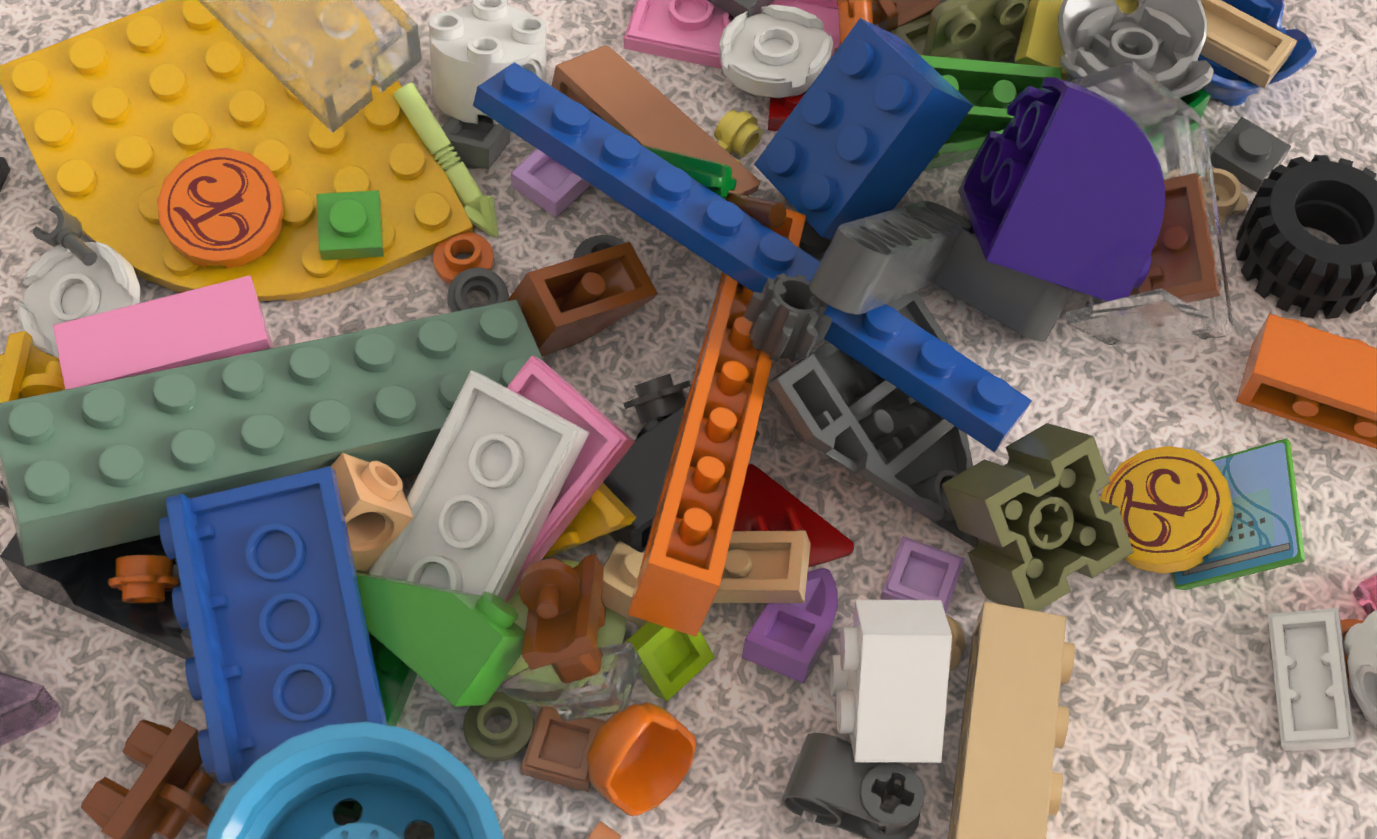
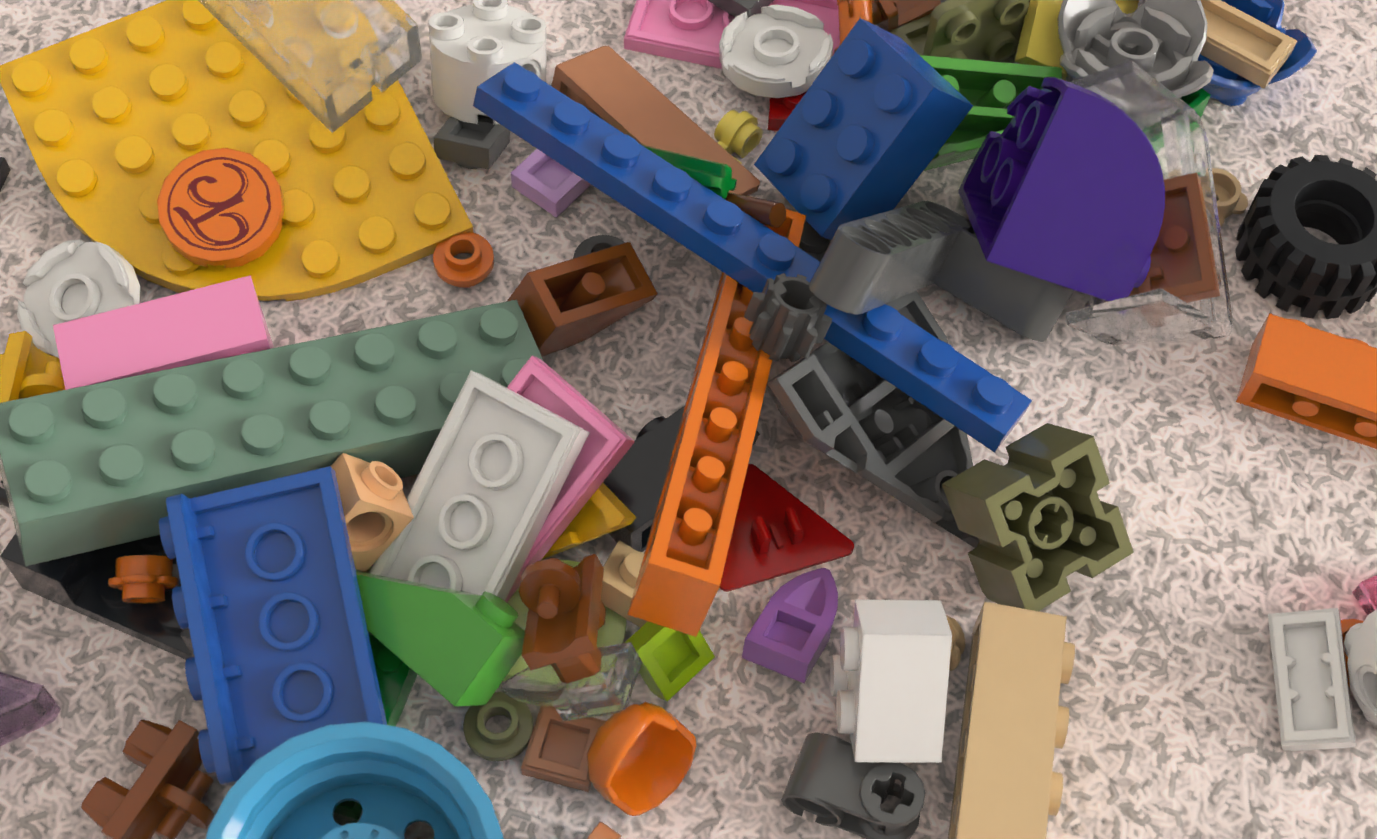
dark grey hand [33,206,97,266] -> none
bright green plate [317,190,384,260] -> none
yellowish green piece [393,82,499,237] -> none
dark grey plate [447,268,509,313] -> none
dark grey plate [623,374,691,424] -> none
tan plate [712,531,811,603] -> none
lavender tile [880,536,965,614] -> none
yellow tile [1100,446,1235,574] -> none
piece [1174,438,1305,590] -> none
dark grey plate [1208,117,1291,193] -> none

